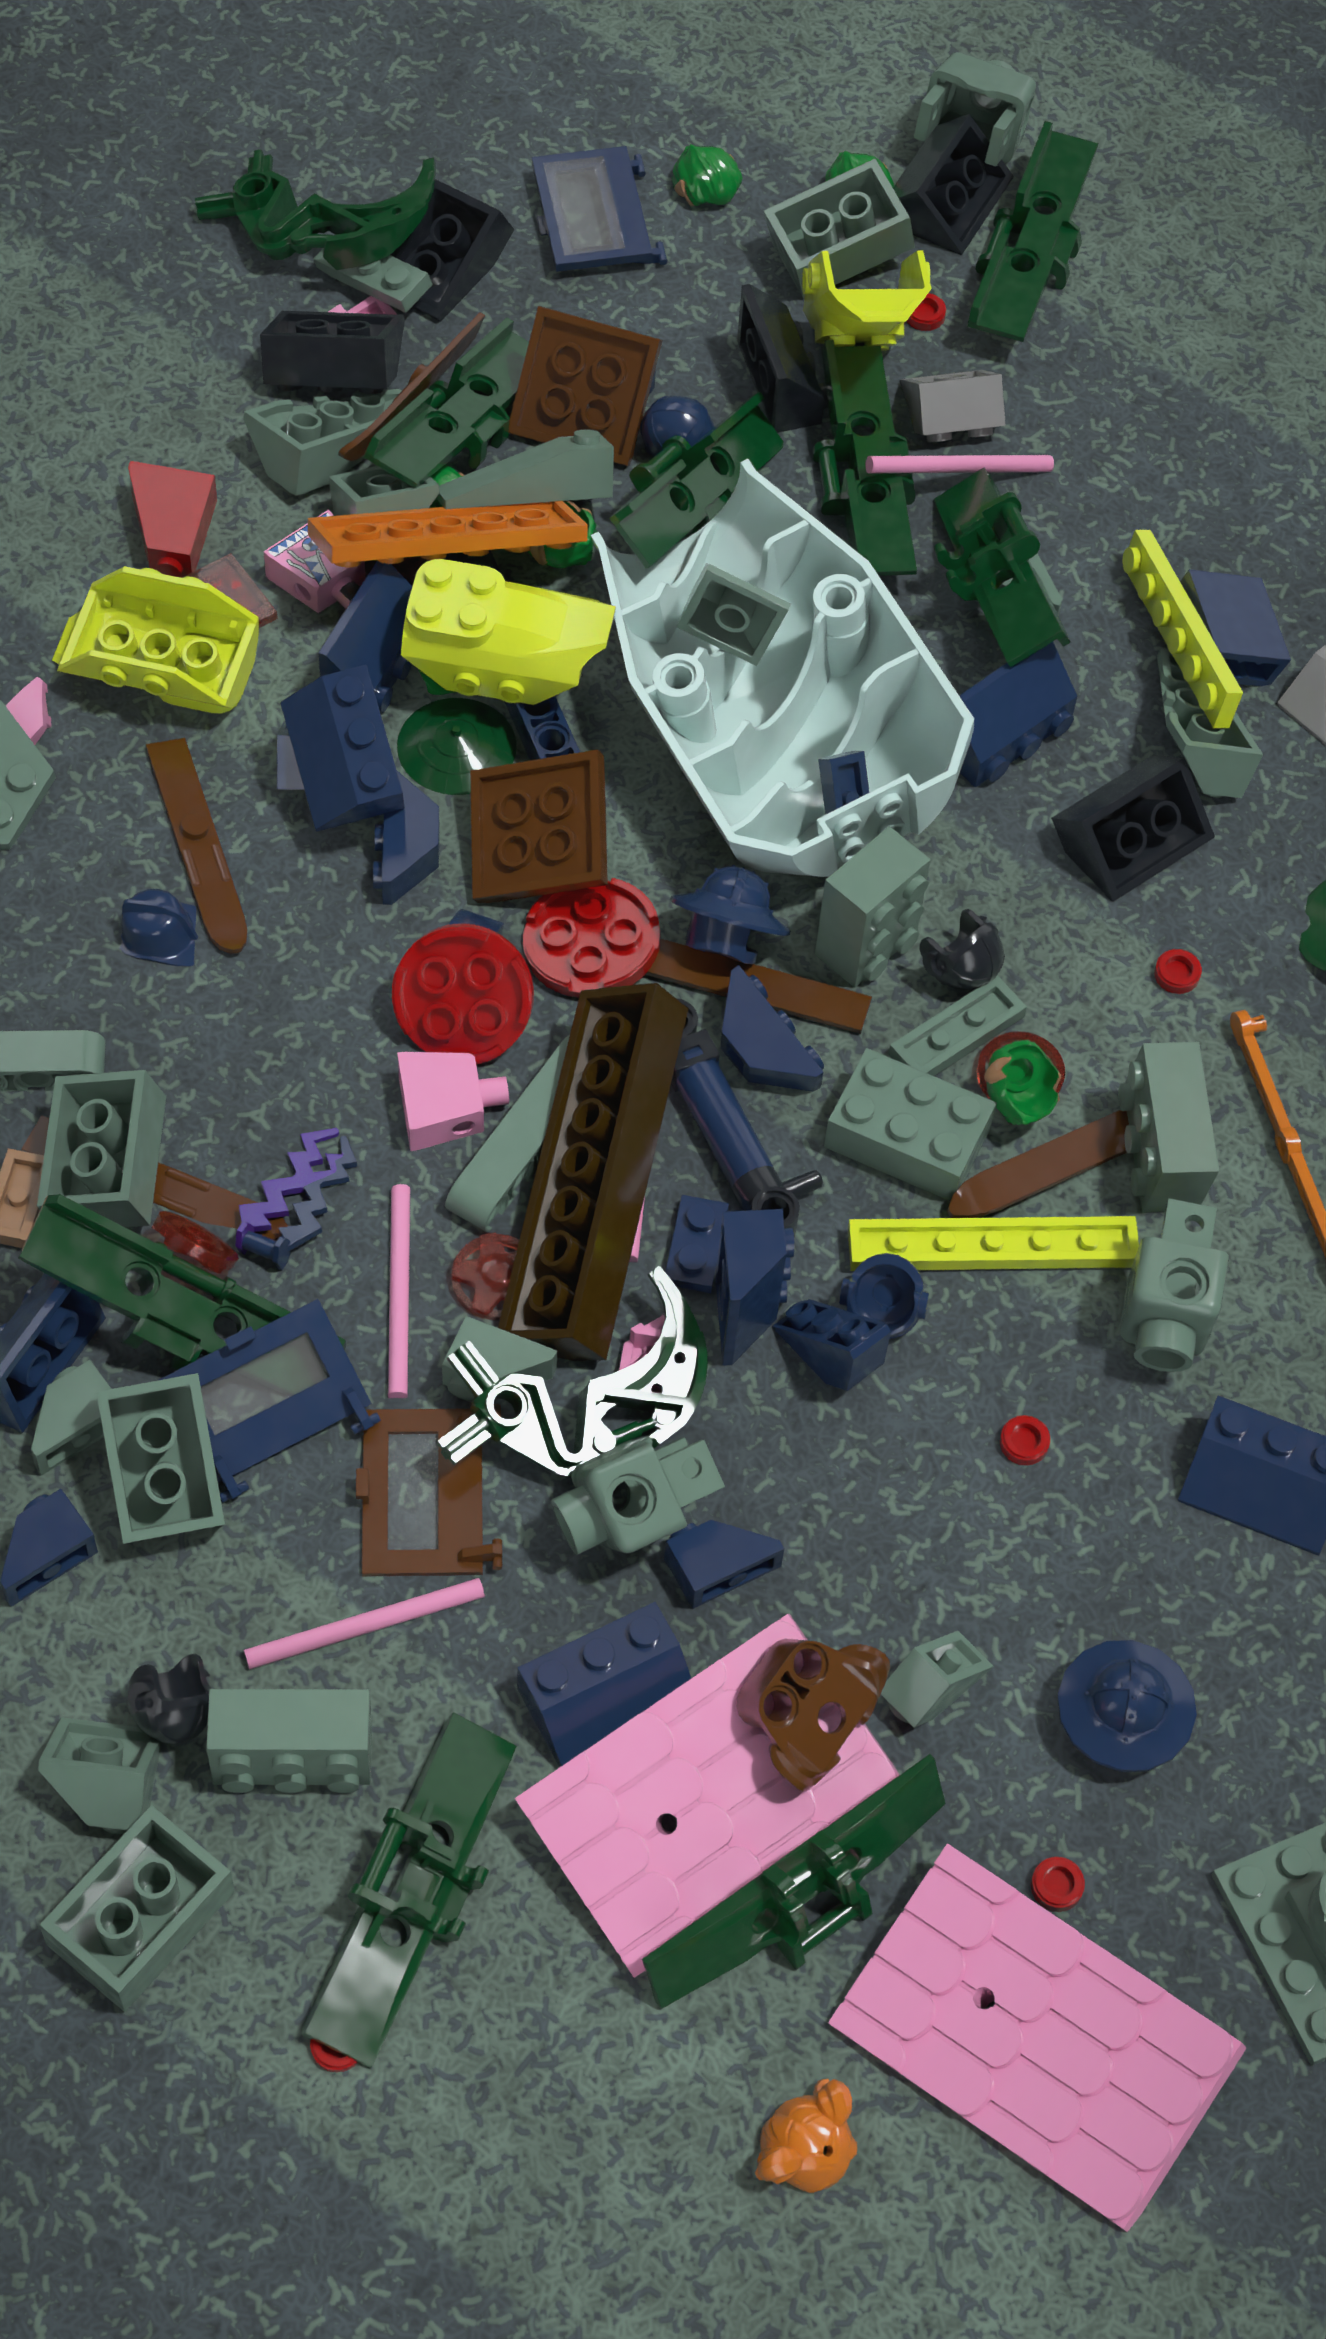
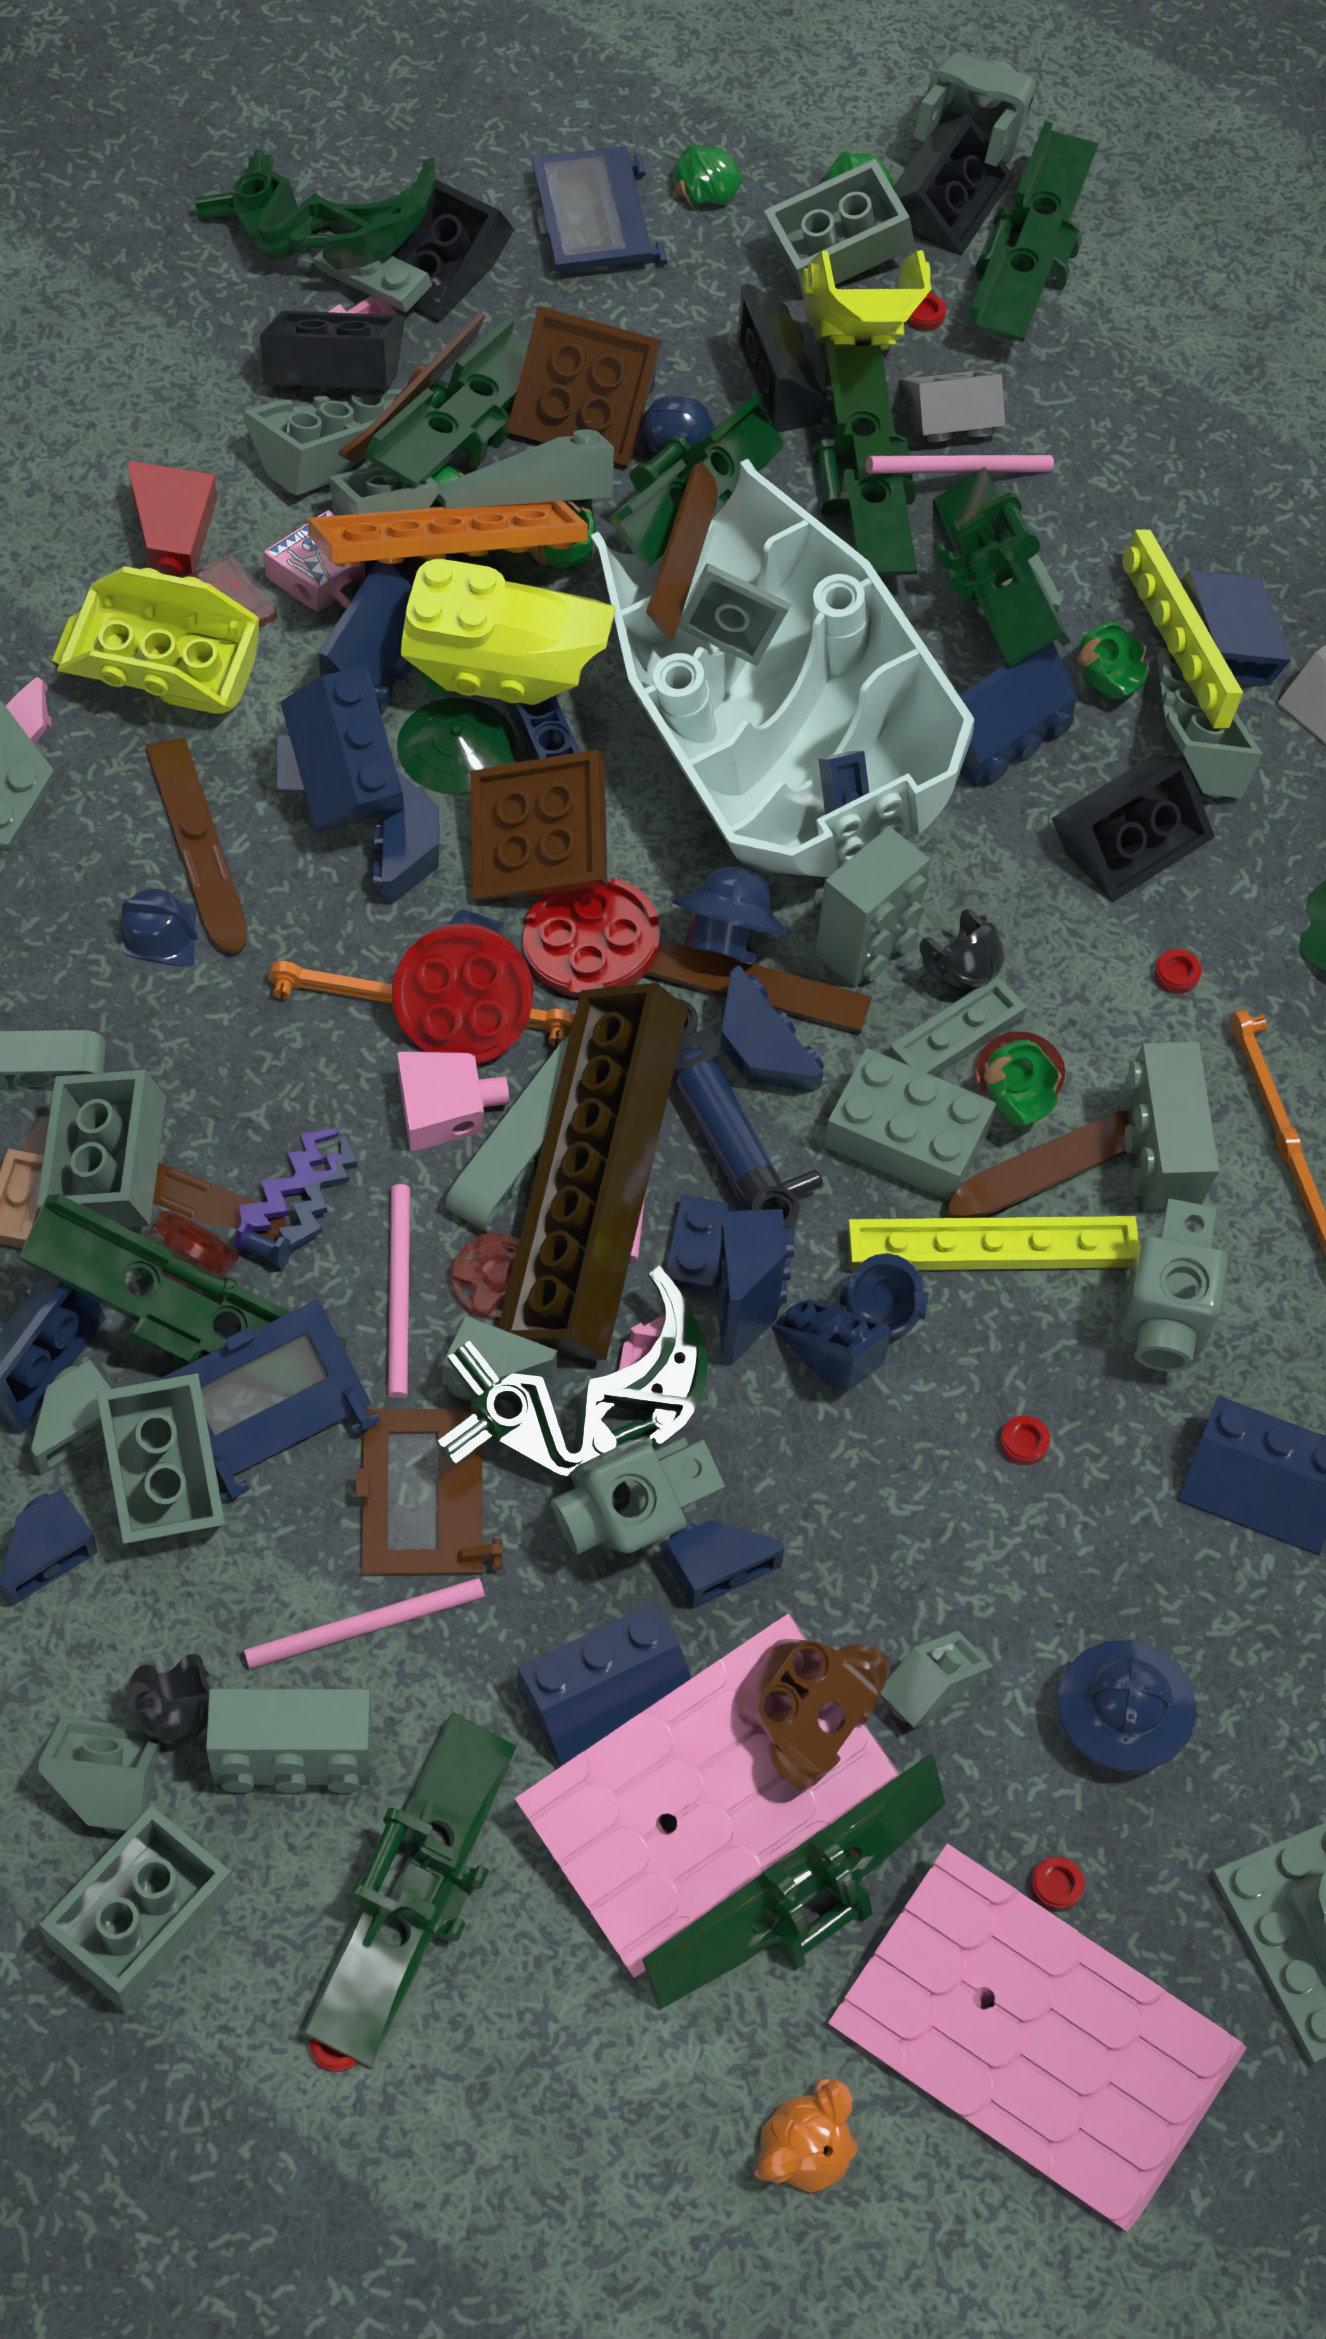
none -> orange piece [268,961,575,1047]
none -> reddish brown piece [646,462,718,641]
none -> green hair [1078,621,1150,701]

